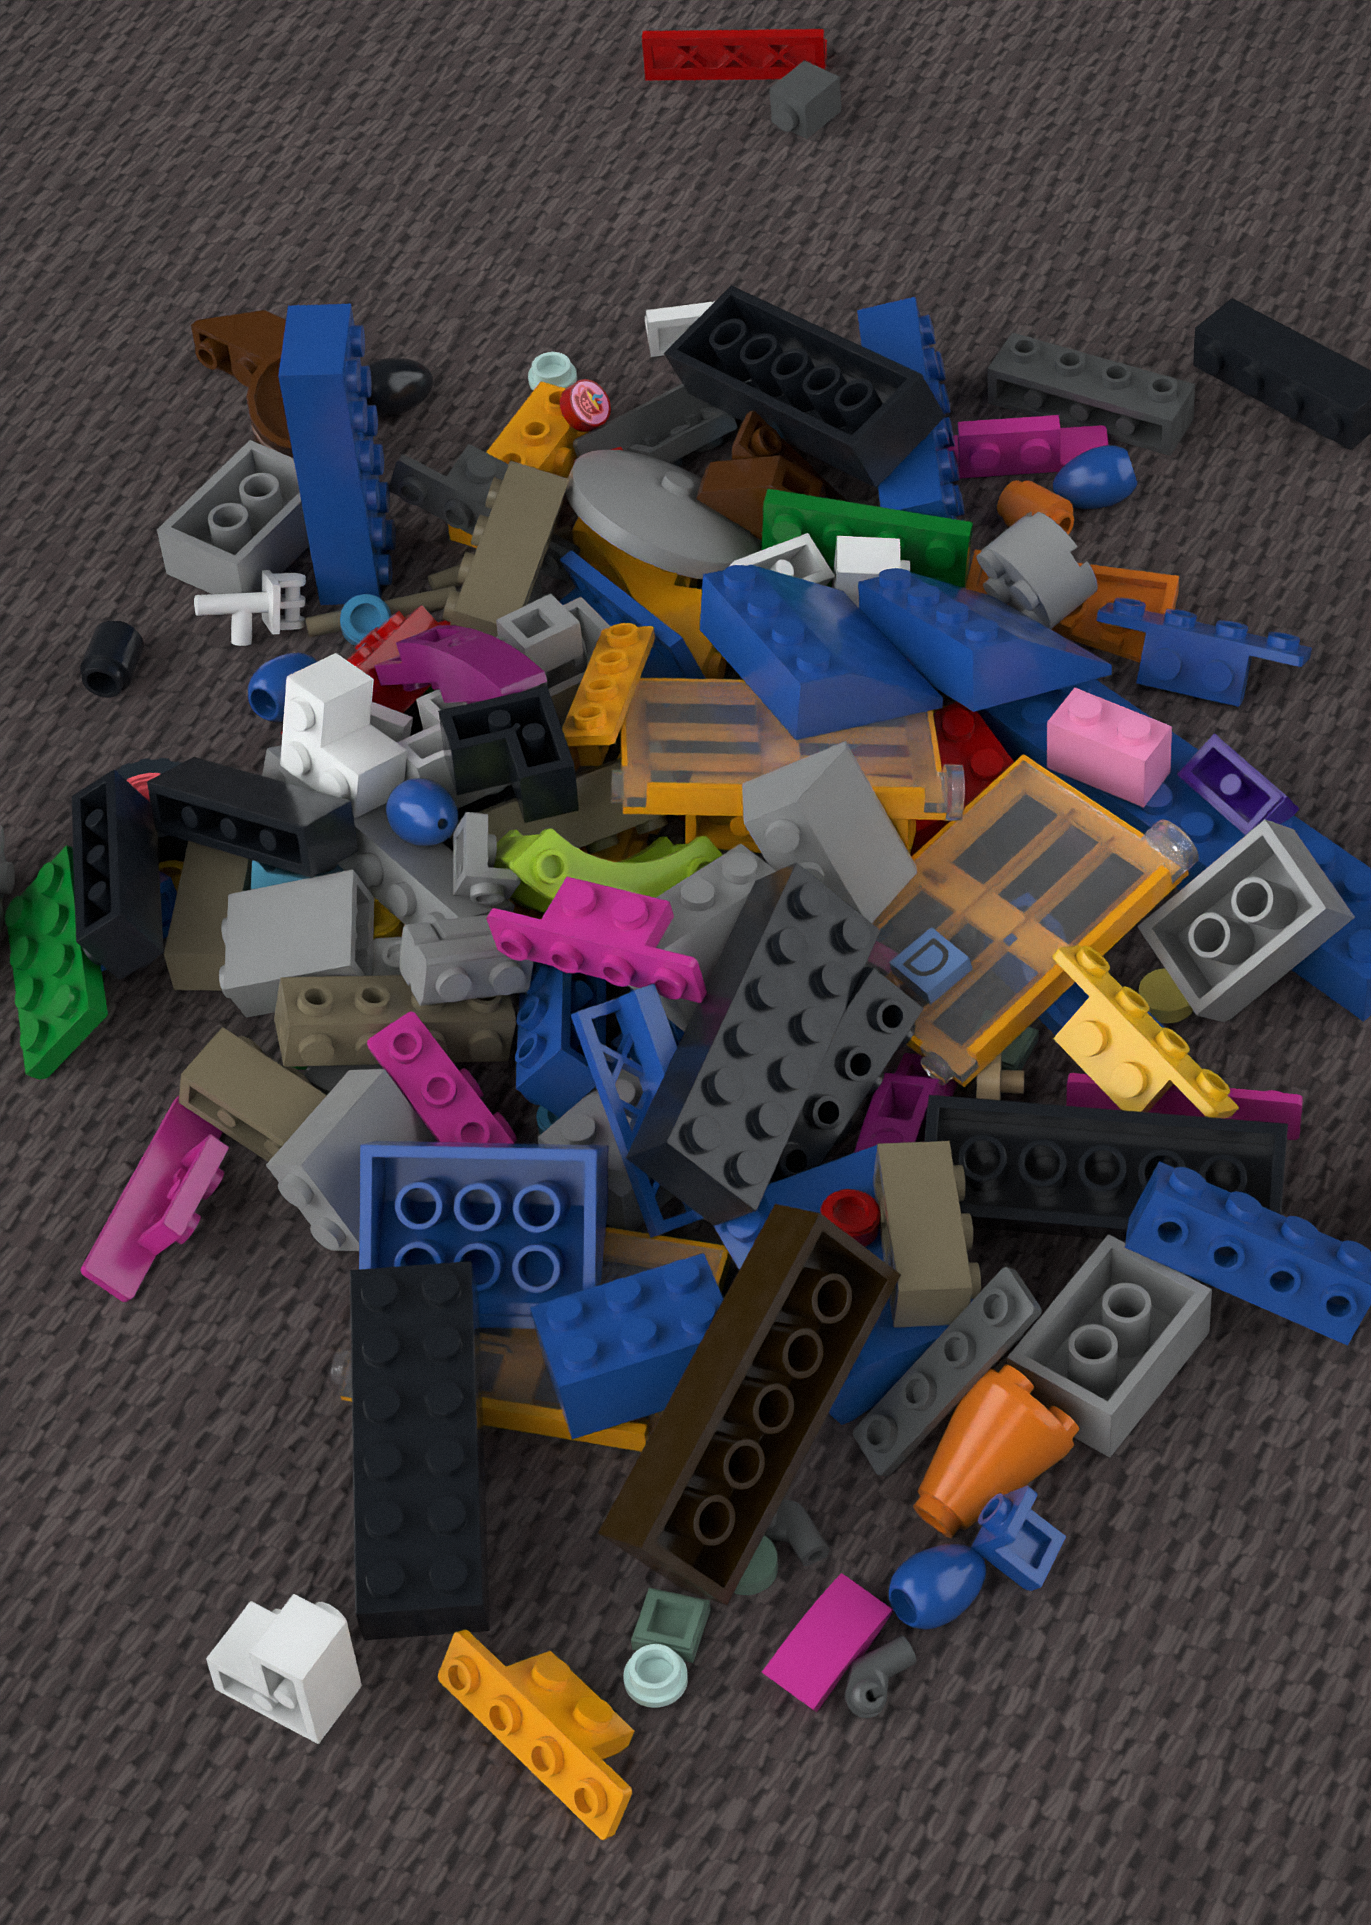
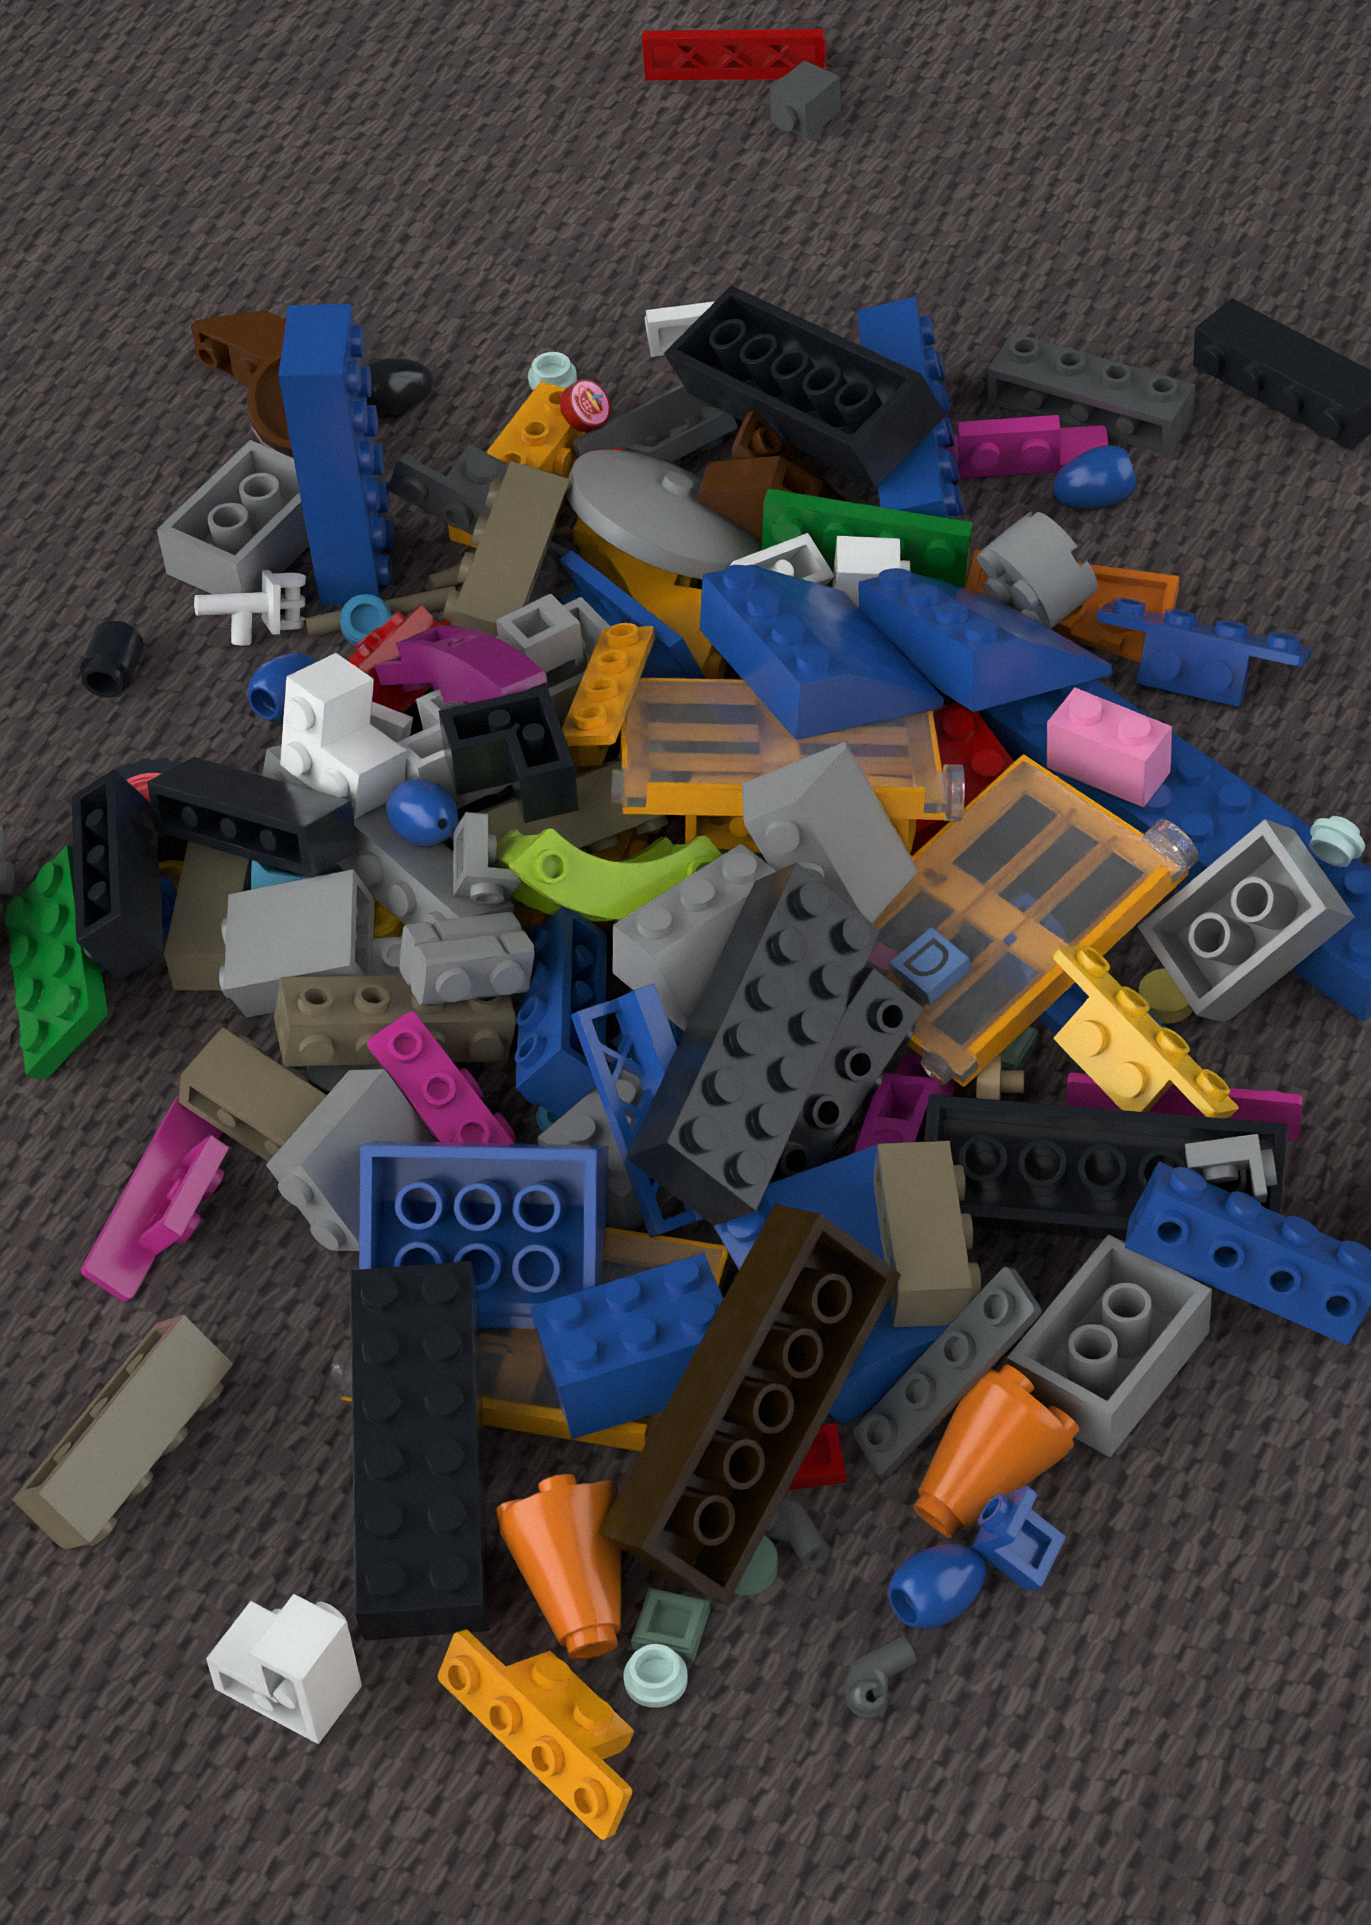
dark pink bracket [486,877,707,1003] -> none
dark pink slope [762,1573,894,1712] -> none
red tile [820,1189,881,1247] -> none
orange brick [997,480,1074,535] -> none
dark purple slope [1177,733,1300,835] -> none
none -> dark tan brick [12,1314,233,1549]
none -> orange cone [495,1474,622,1660]
none -> red tile [788,1422,846,1491]
none -> light grey bracket [1185,1134,1277,1203]
none -> light aqua plate [1309,816,1365,867]

